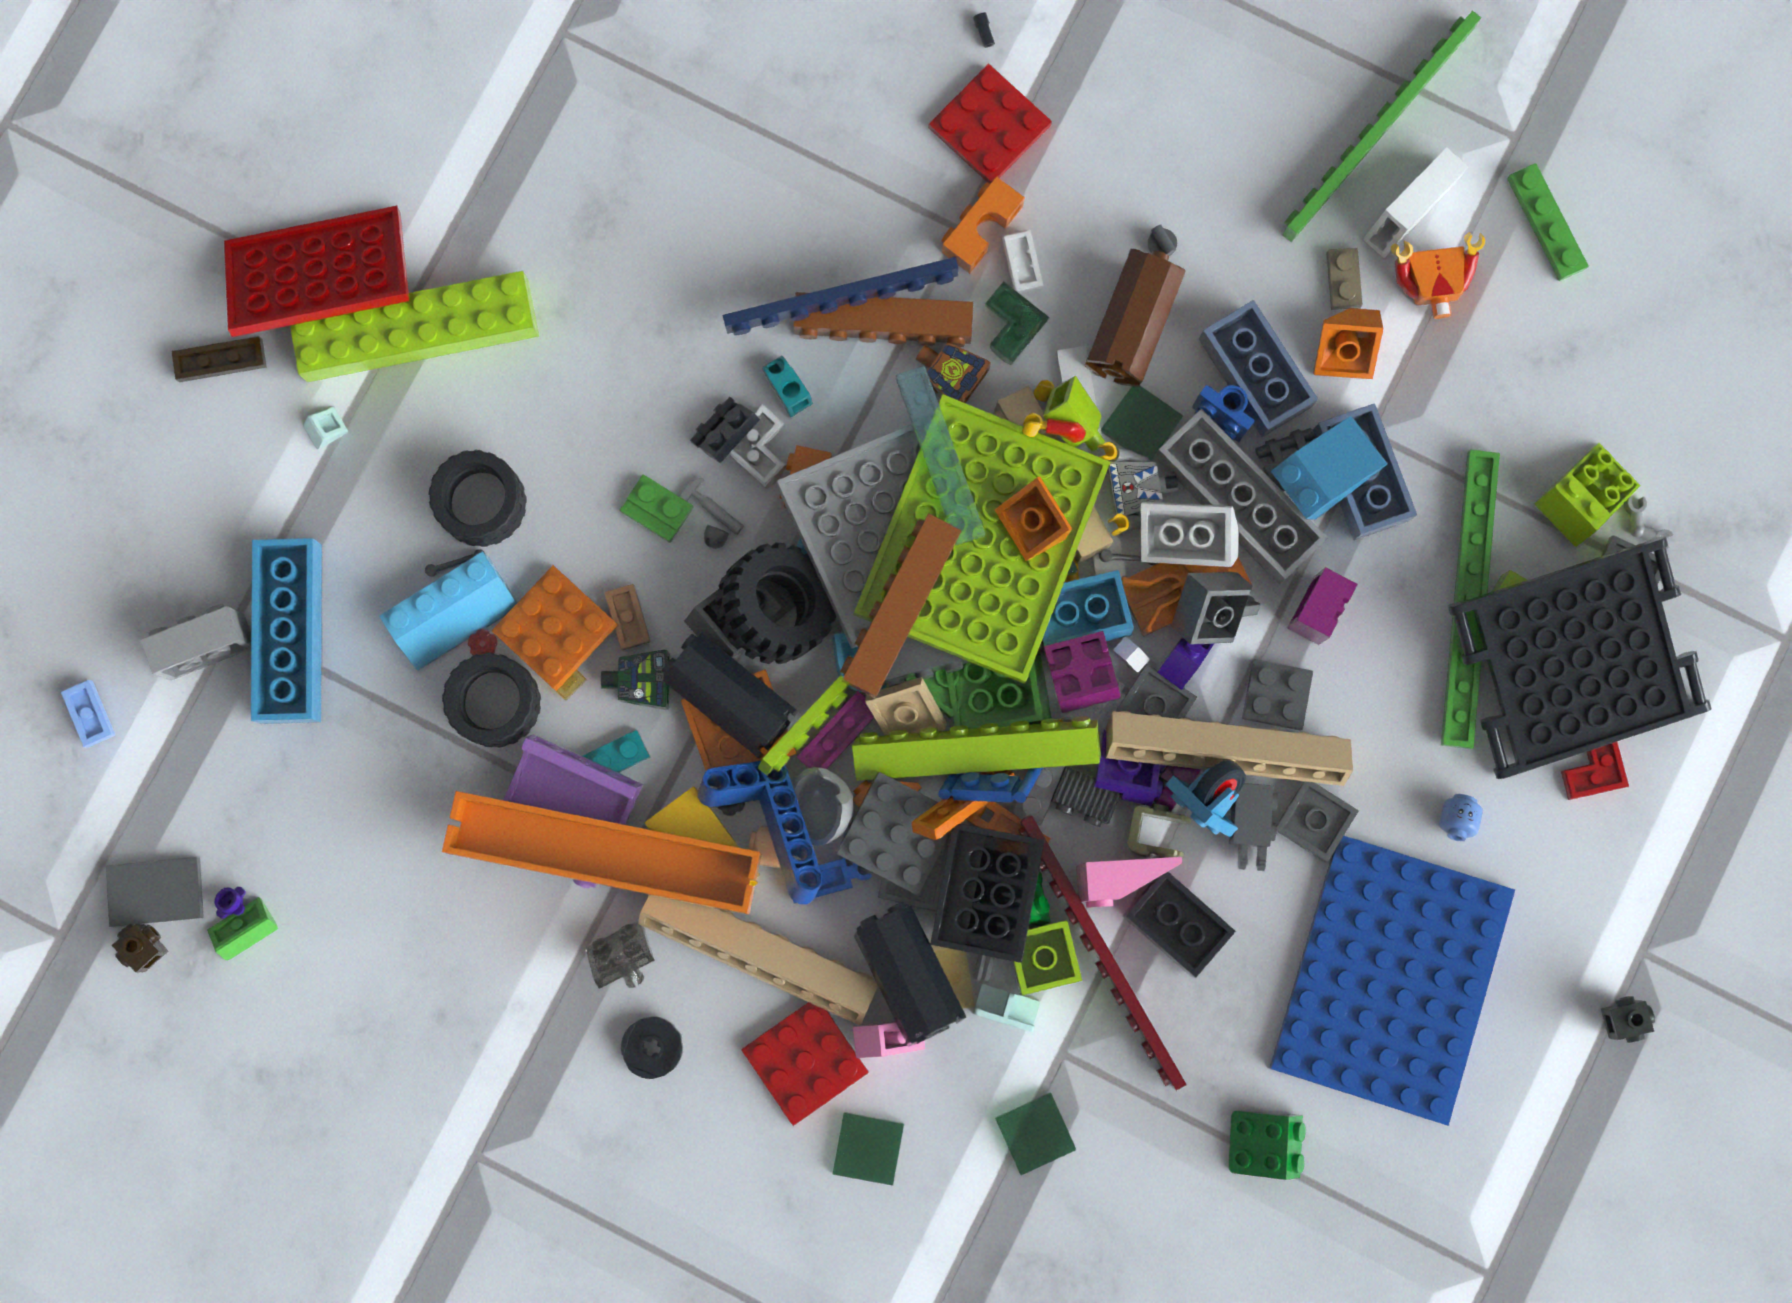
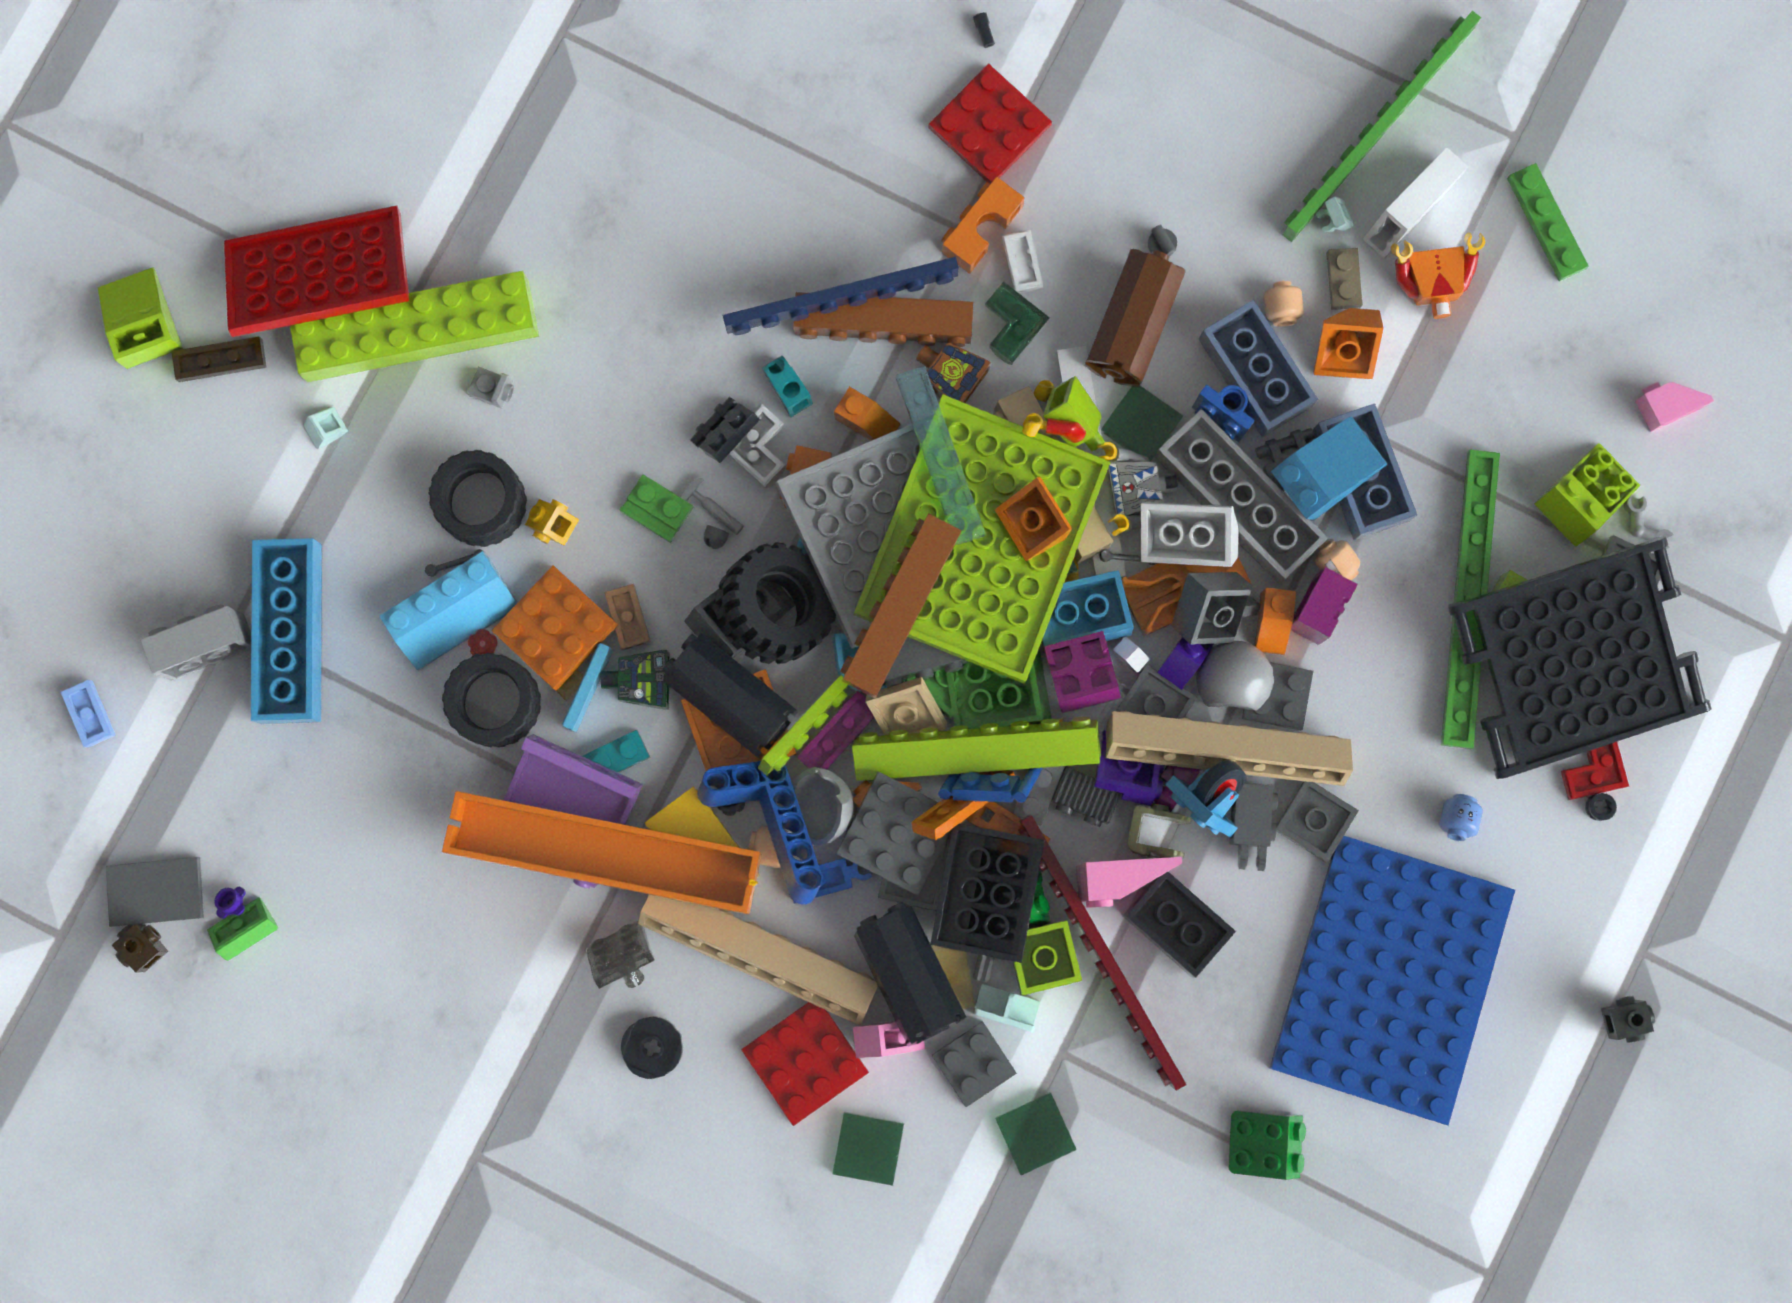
none -> lime slope [97,267,183,369]
none -> light grey bracket [467,366,514,409]
none -> yellow brick [524,499,579,546]
none -> medium azure tile [562,643,613,733]
none -> orange slope [834,386,901,441]
none -> dark grey plate [932,1021,1017,1107]
none -> light grey cylinder [1196,641,1274,710]
none -> orange slope [1255,587,1296,655]
none -> light nougat head [1264,281,1304,327]
none -> light nougat head [1315,539,1361,580]
none -> light aqua tile [1316,197,1355,233]
none -> black bush [1585,793,1617,821]
none -> bright pink slope [1635,382,1714,432]

